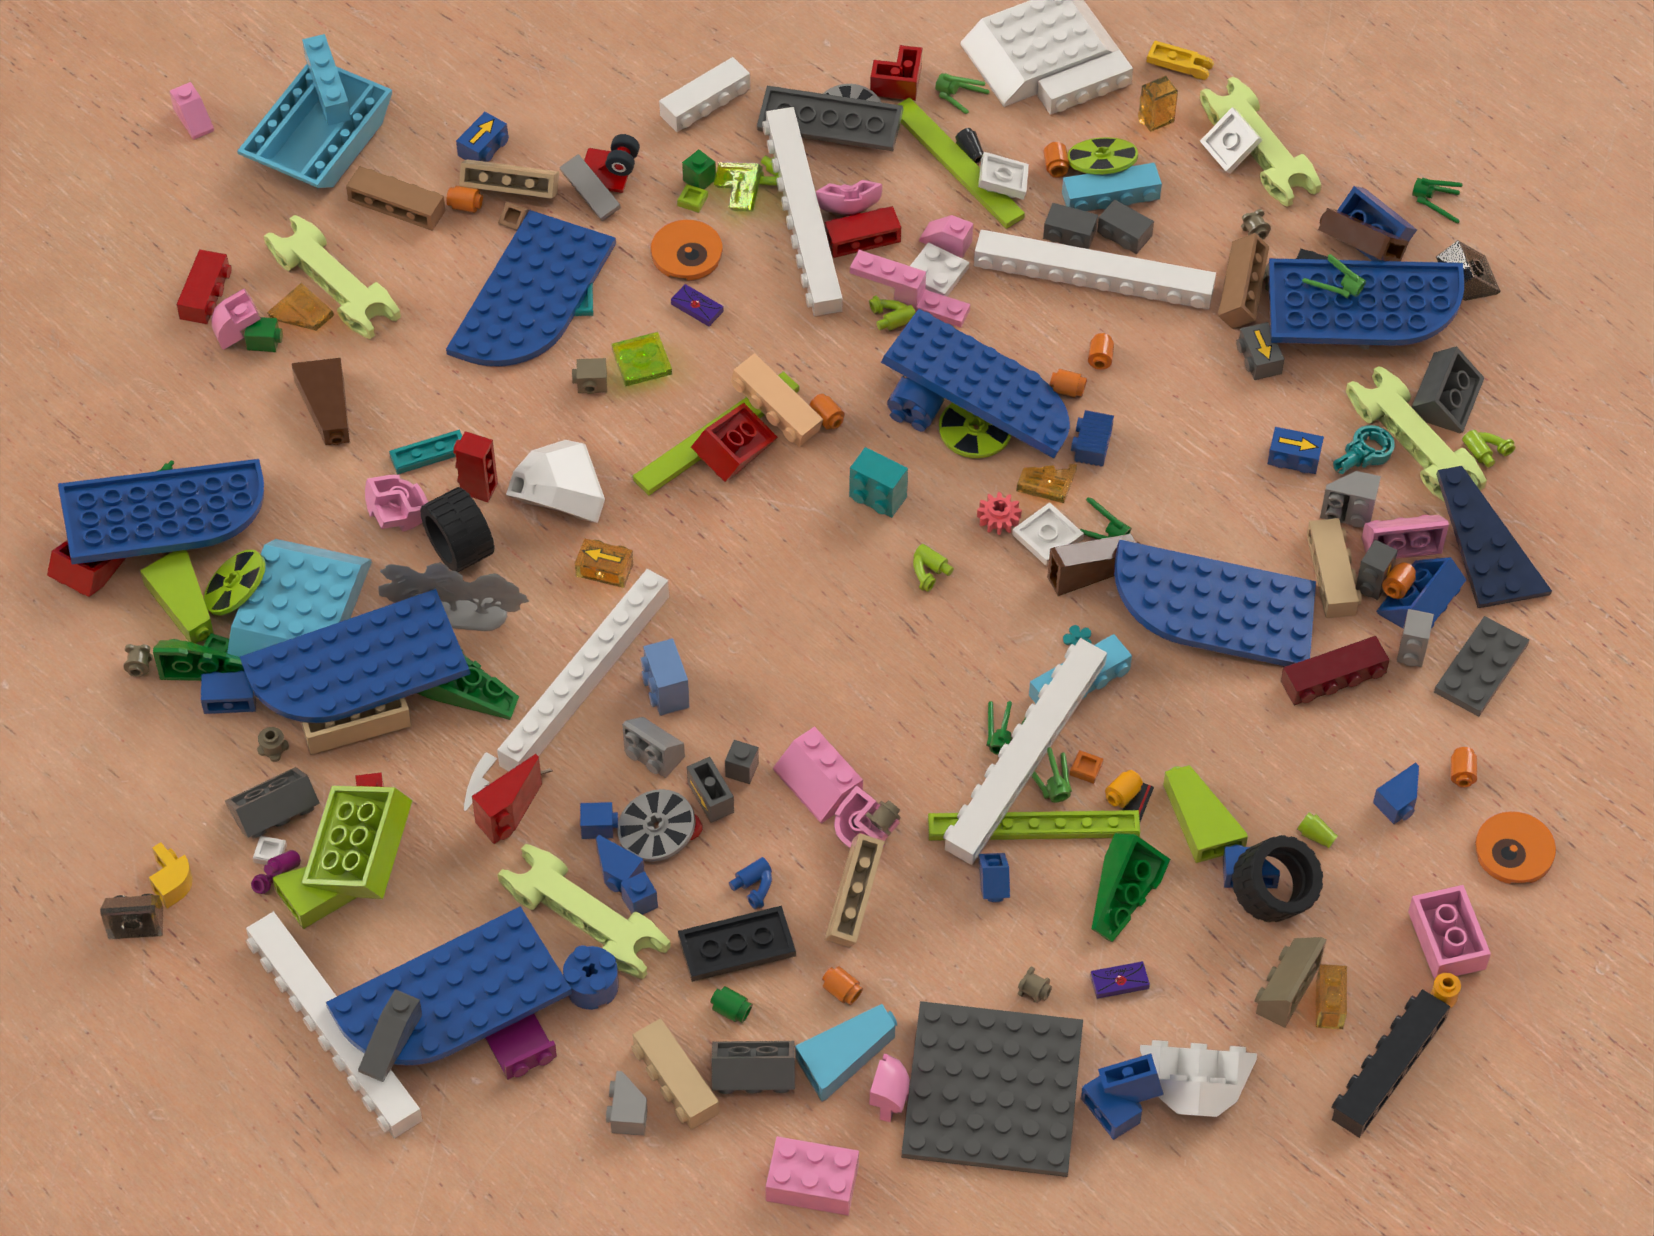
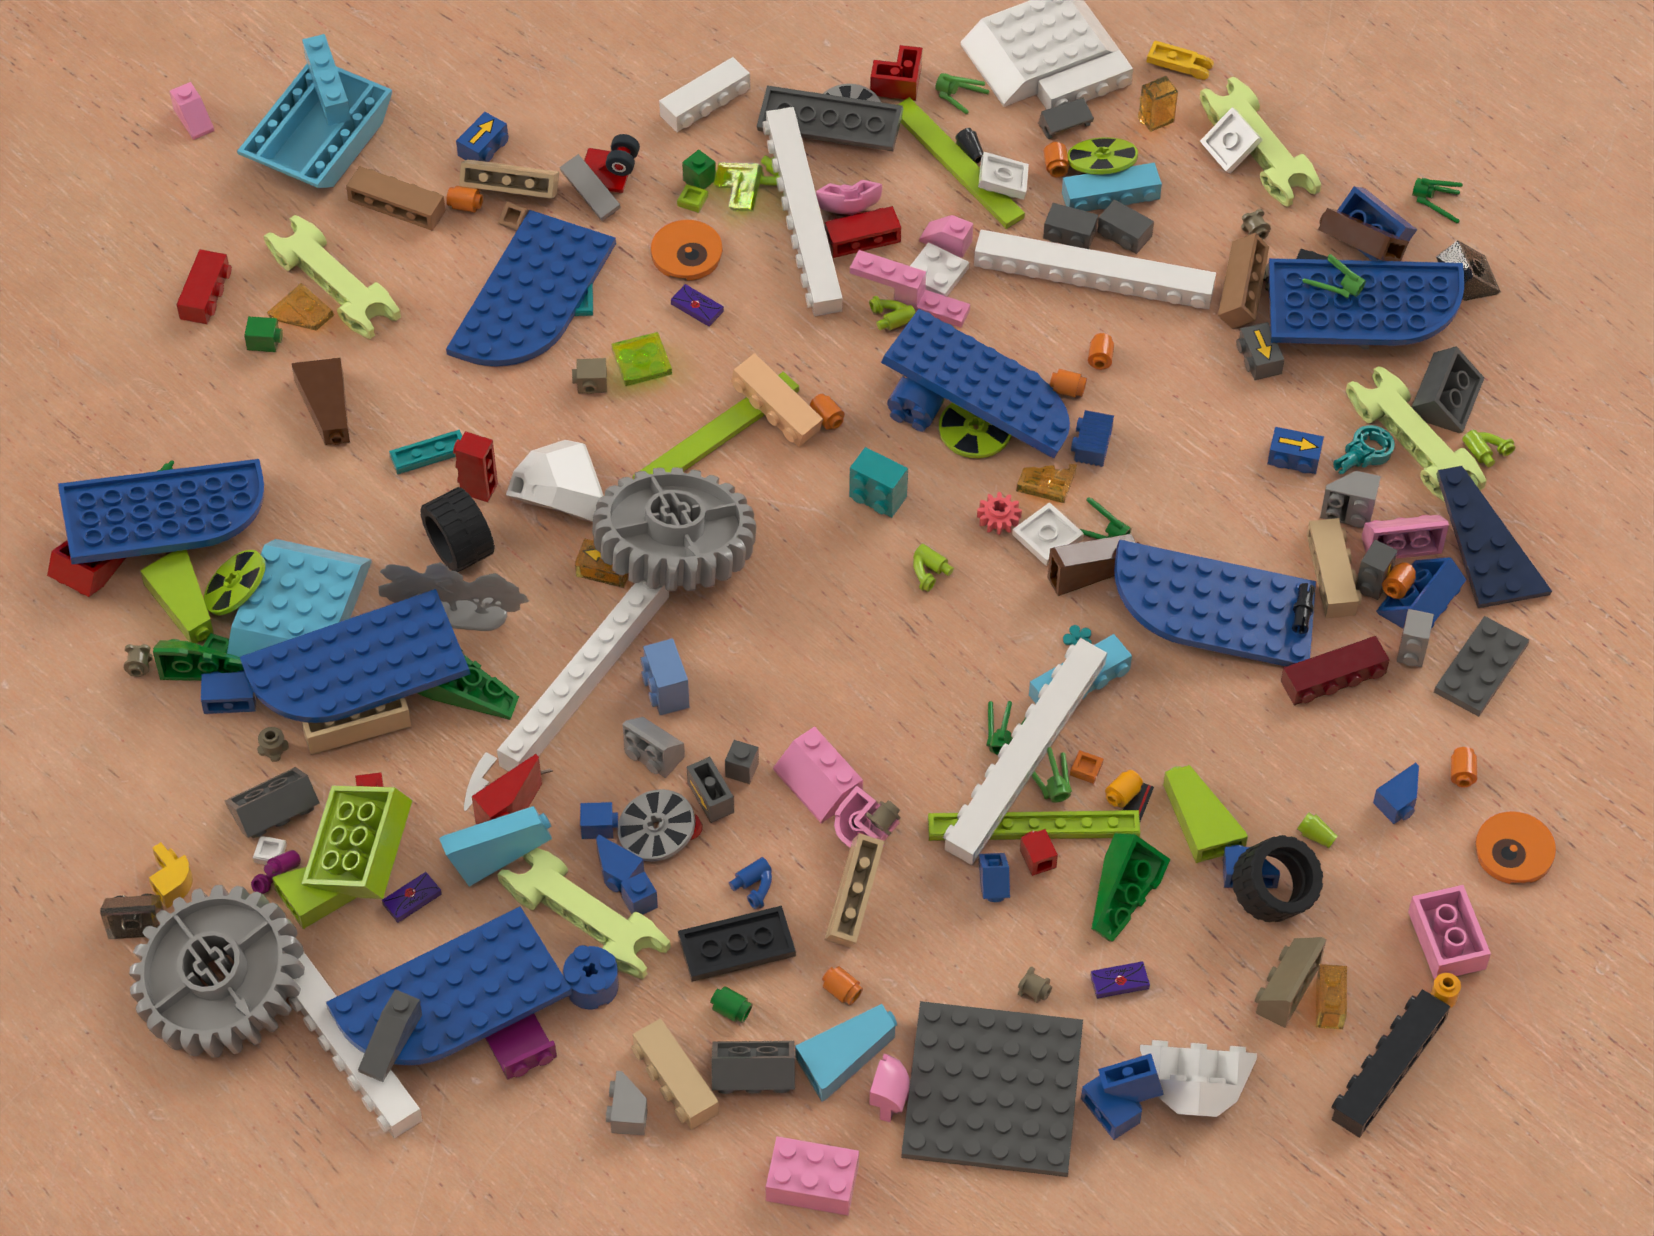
bright pink brick [211,288,261,350] -> none
bright pink brick [365,475,428,532] -> none
red slope [691,403,778,482] -> none
none -> light grey gear [129,885,305,1058]
none -> dark purple tile [382,872,442,923]
none -> medium azure slope [439,806,552,887]
none -> light grey gear [592,467,756,591]
none -> red brick [1020,829,1058,876]
none -> dark grey hinge [1038,97,1094,139]
none -> black pin [1292,583,1315,634]

